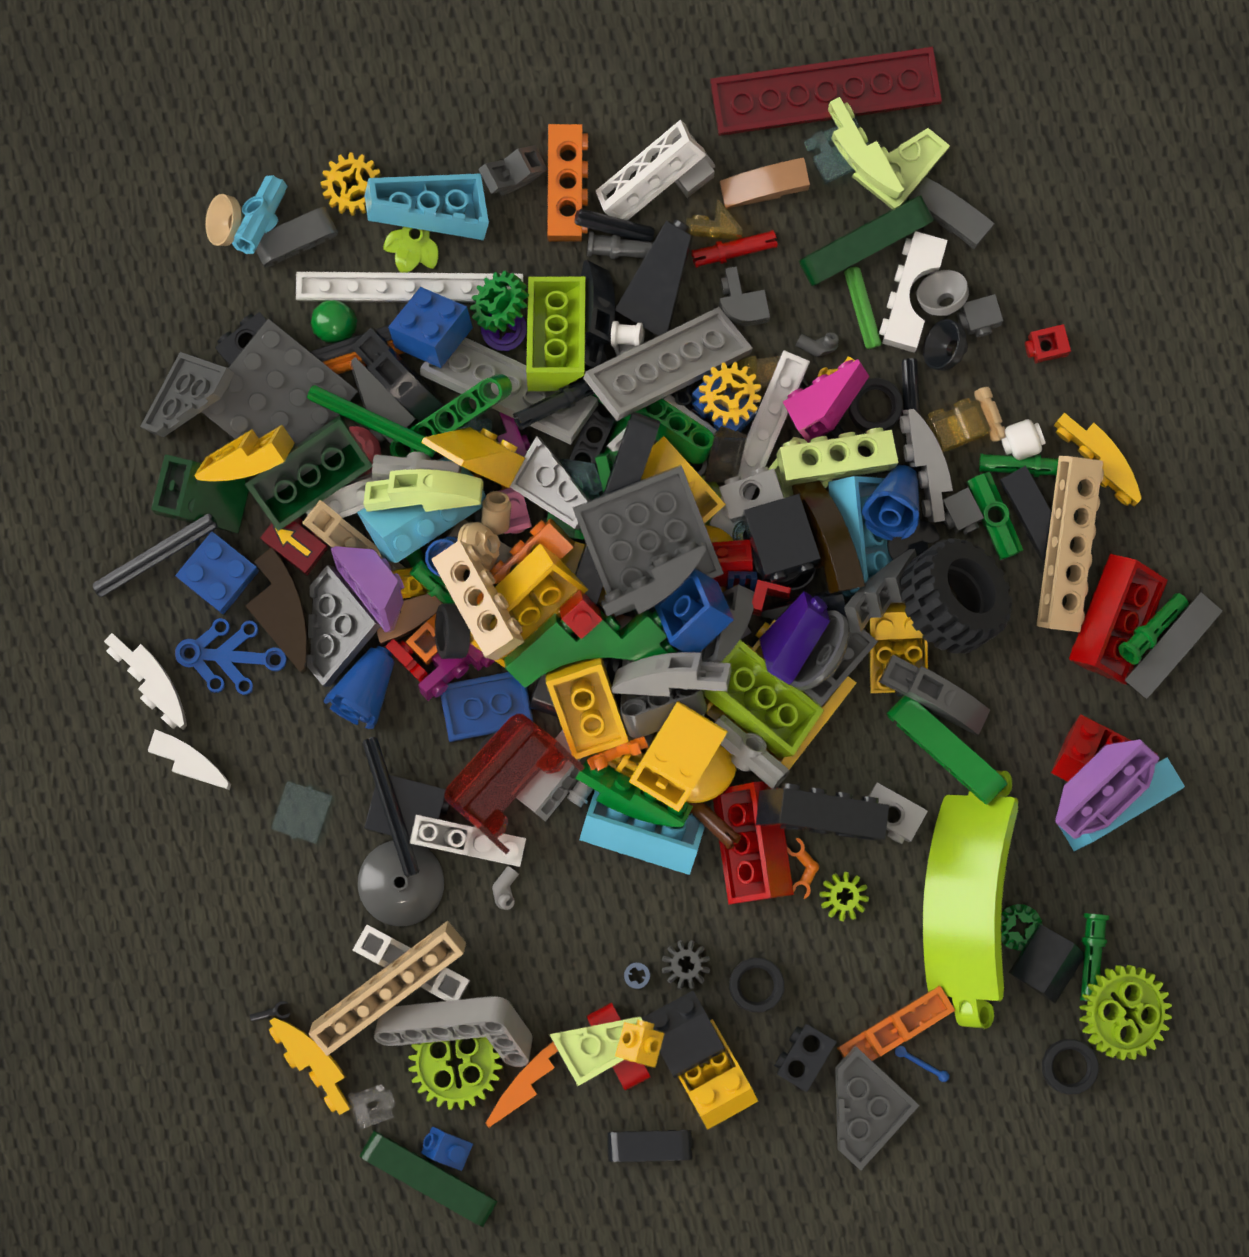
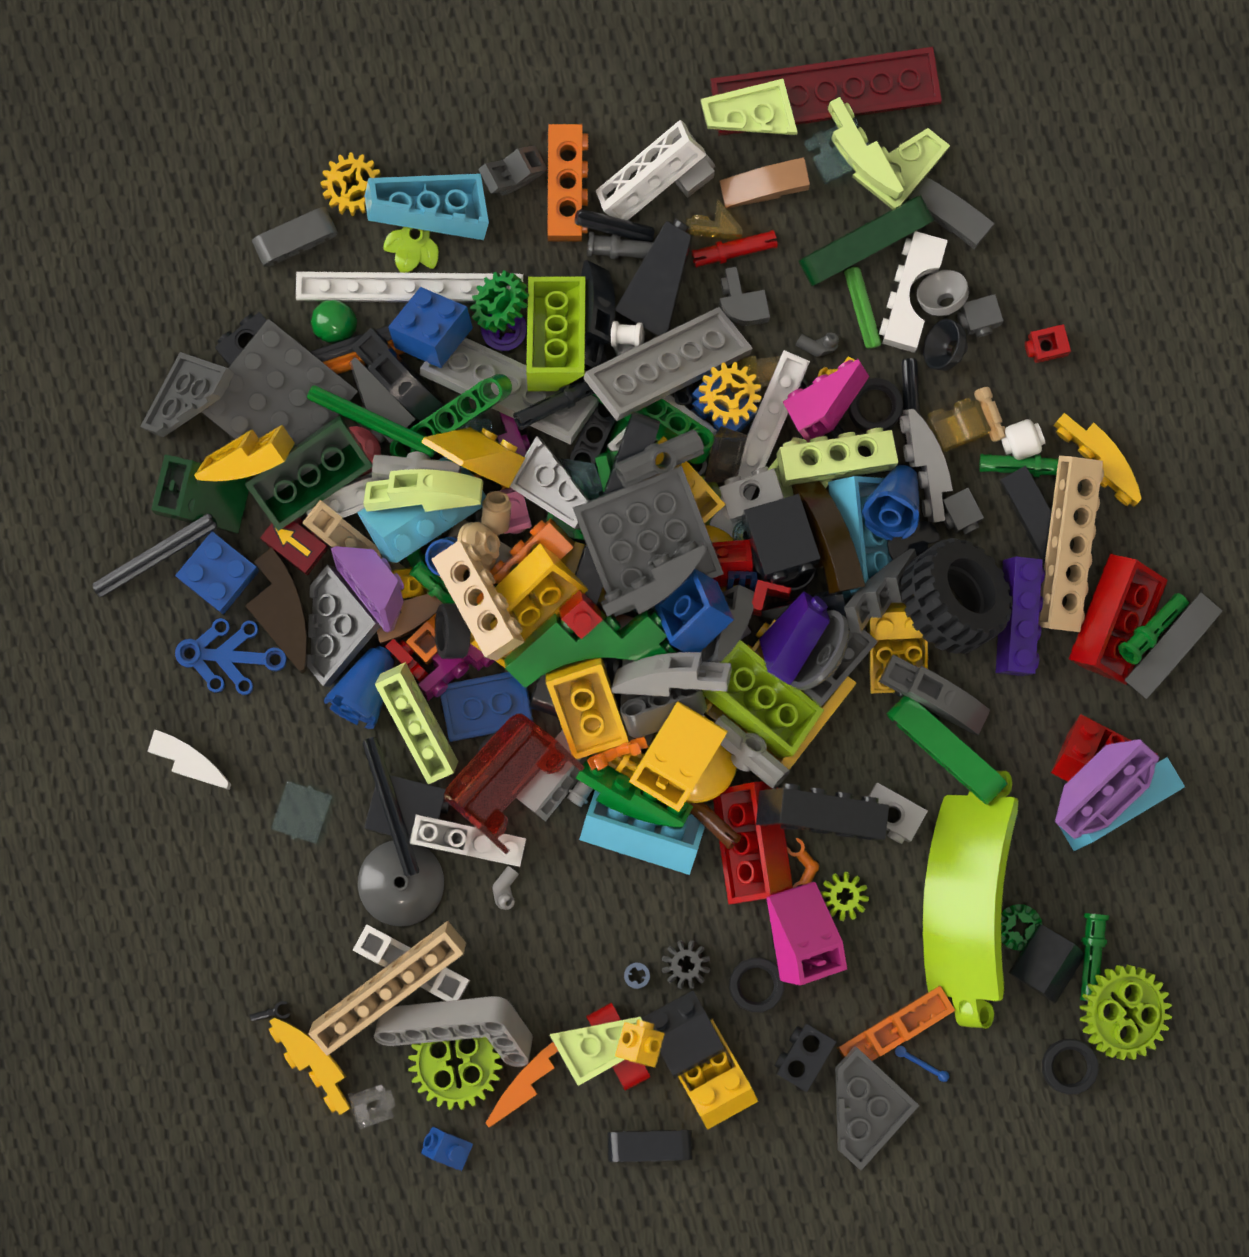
white slope [104,633,187,730] -> none
tan piece [206,194,245,246] -> none
medium azure piece [232,175,287,254] -> none
dark green beam [359,1131,498,1227] -> none
green piece [967,472,1023,560] -> none
none -> yellowish green brick [375,662,458,784]
none -> dark grey piece [615,430,704,488]
none -> yellowish green wing [701,79,798,135]
none -> dark pink slope [767,882,847,985]
none -> dark purple brick [996,556,1045,676]

